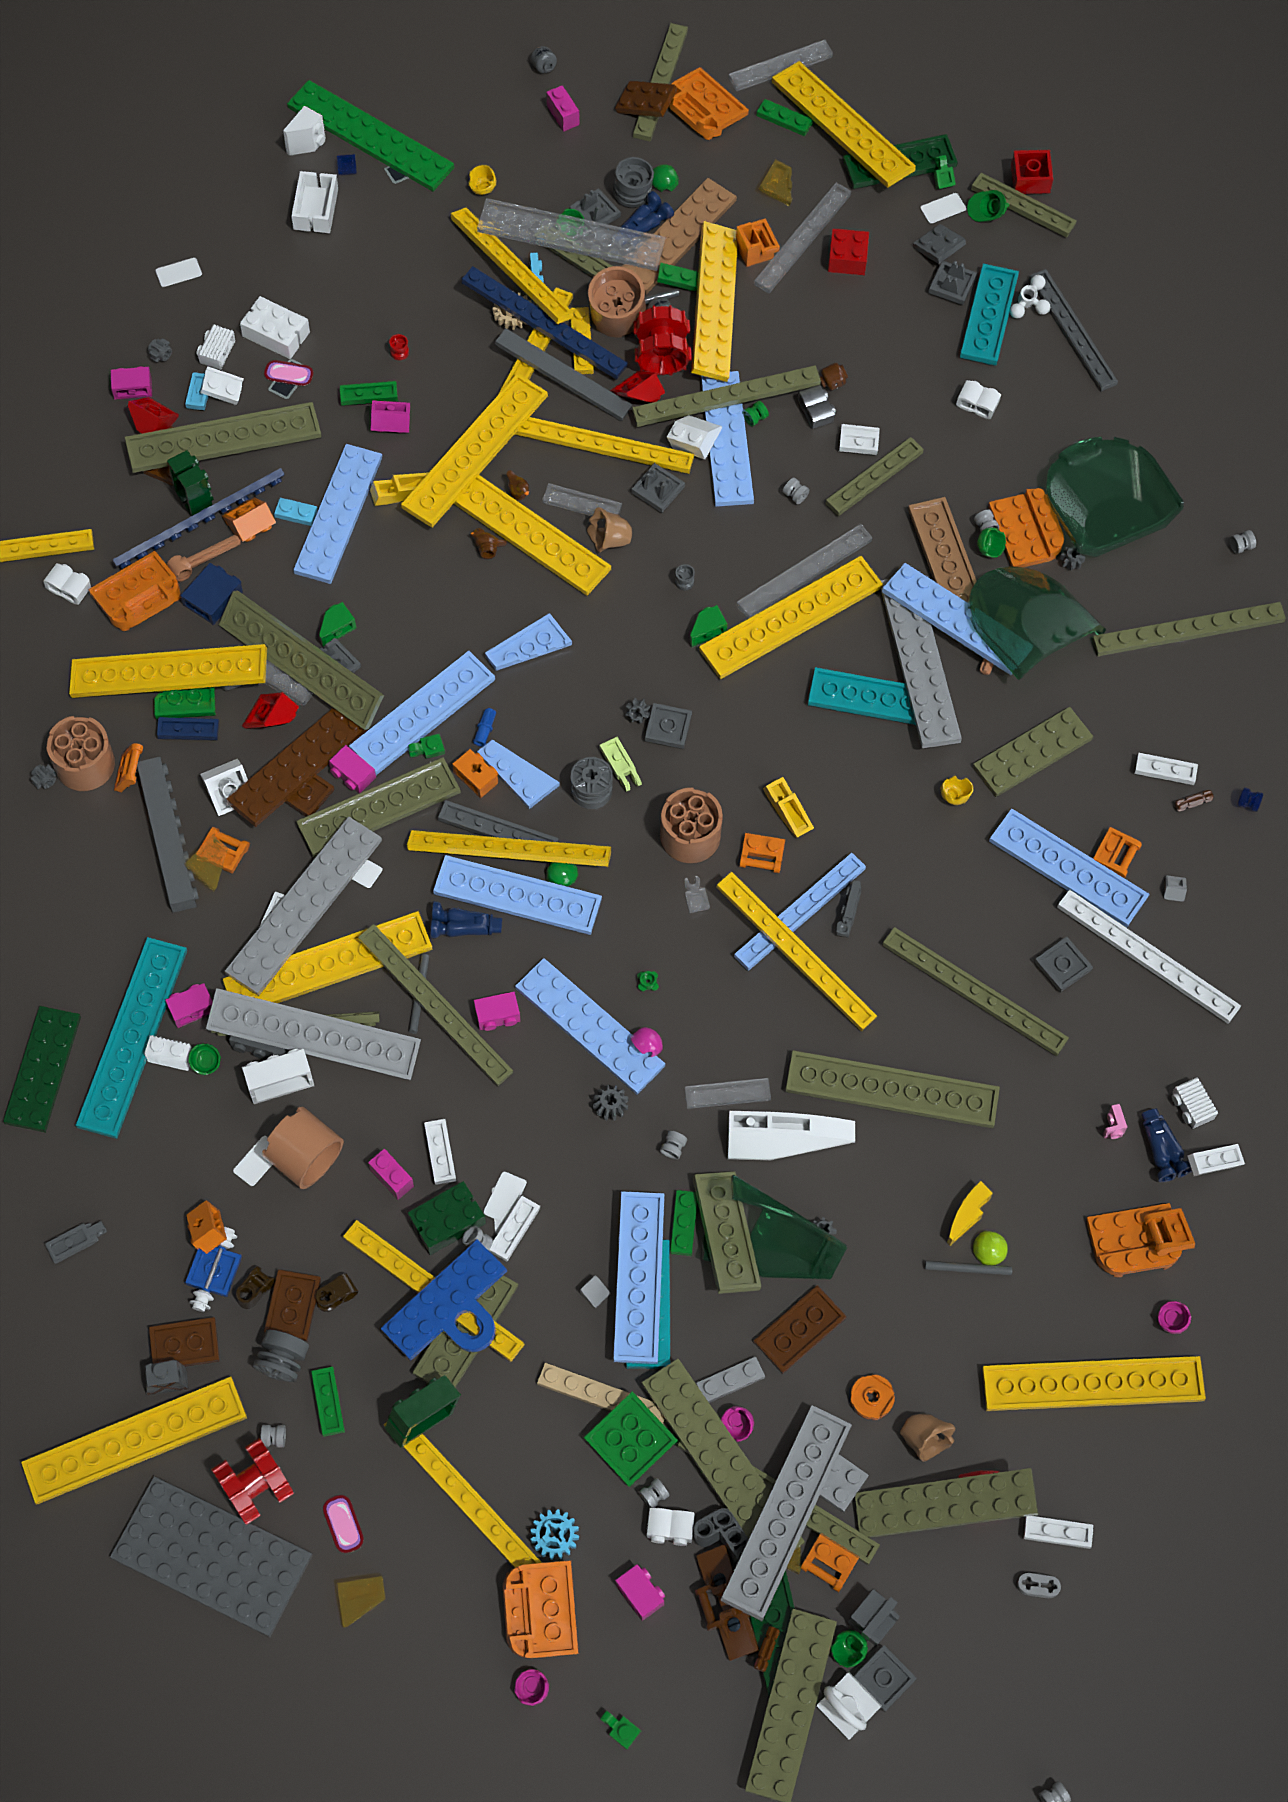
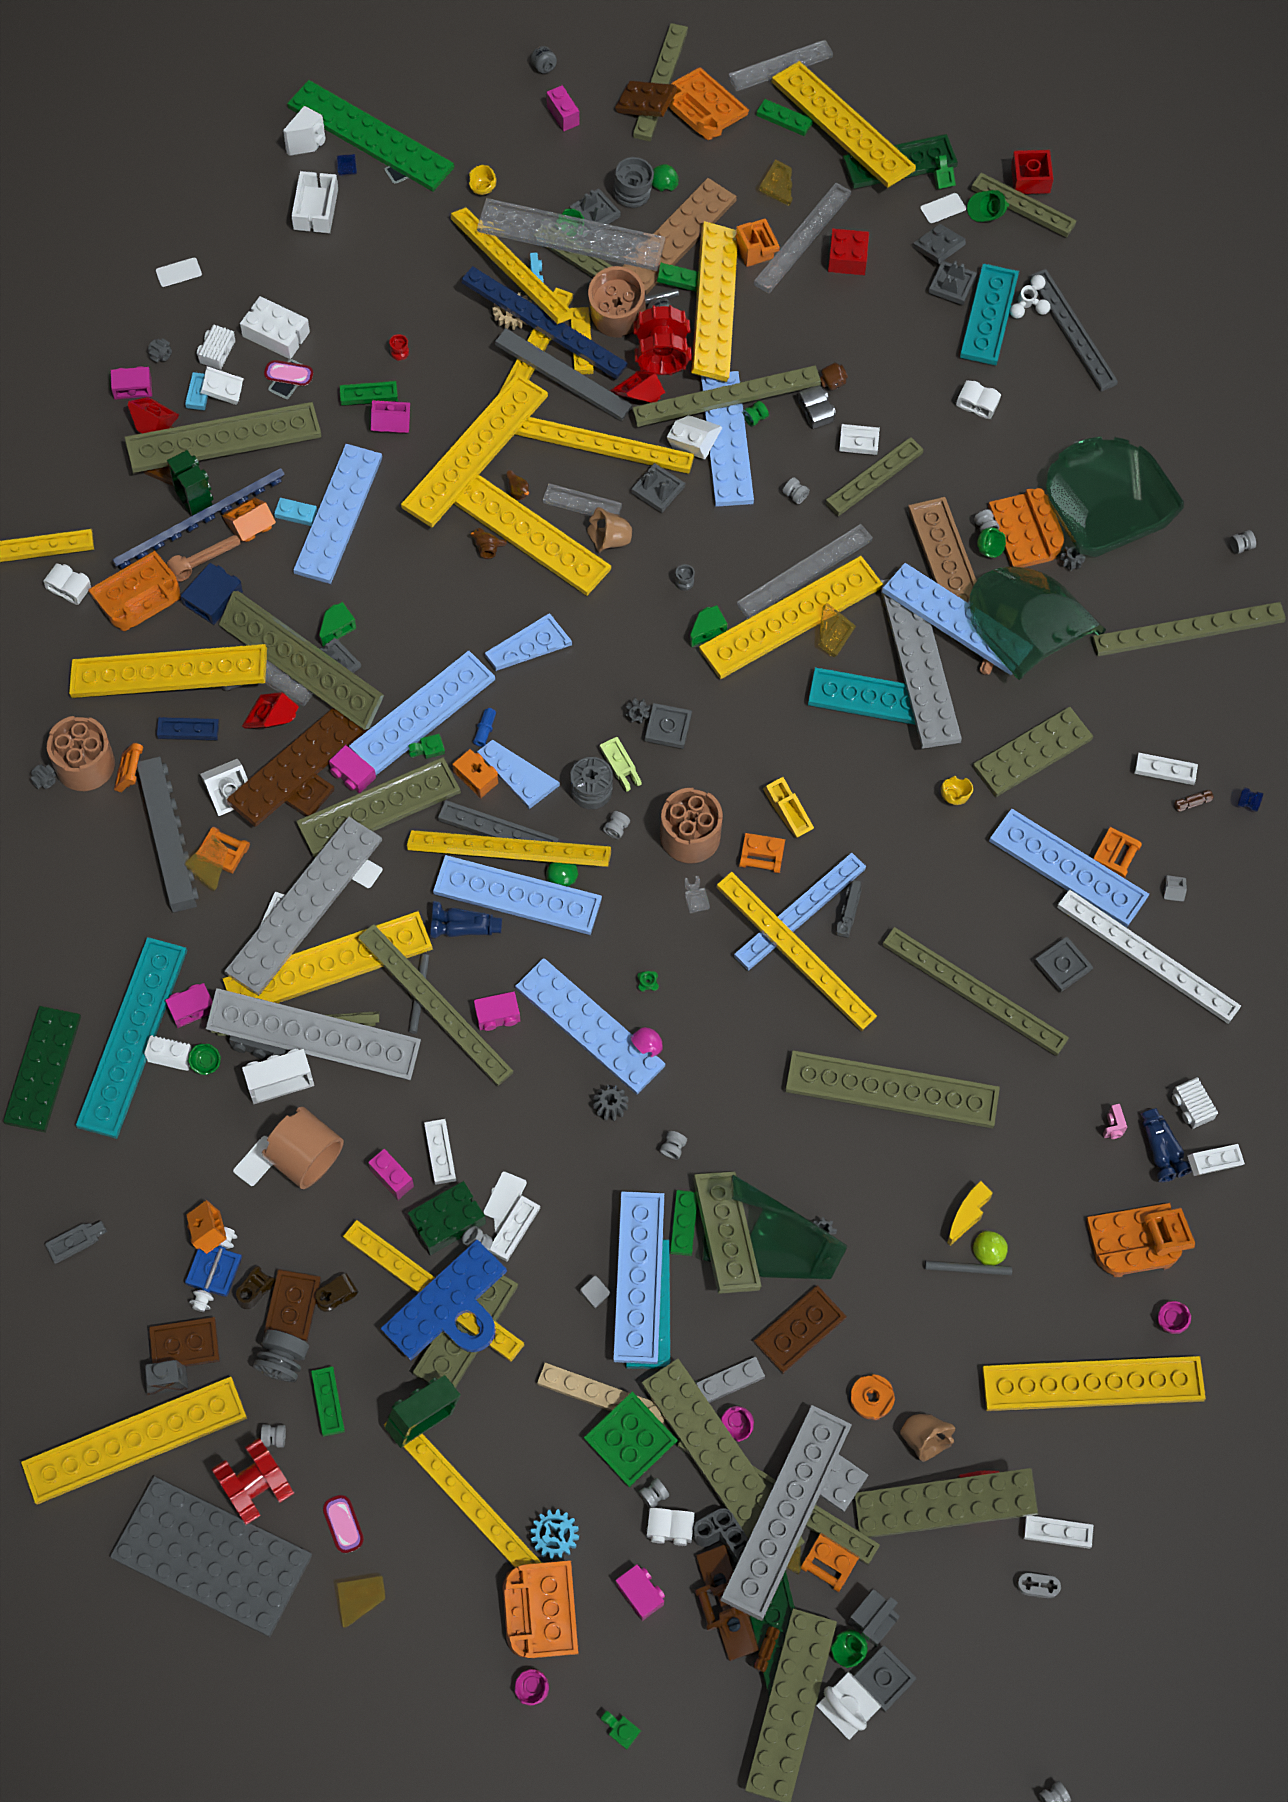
green plate [155,687,216,719] -> none
yellow slope [370,472,429,506] -> none
dark blue piece [613,191,674,247] -> none
clear plate [685,1078,771,1109] -> none
white wedge [728,1111,855,1160] -> none
none -> light grey wheel [603,811,630,839]
none -> clear yellow wing [819,603,856,657]

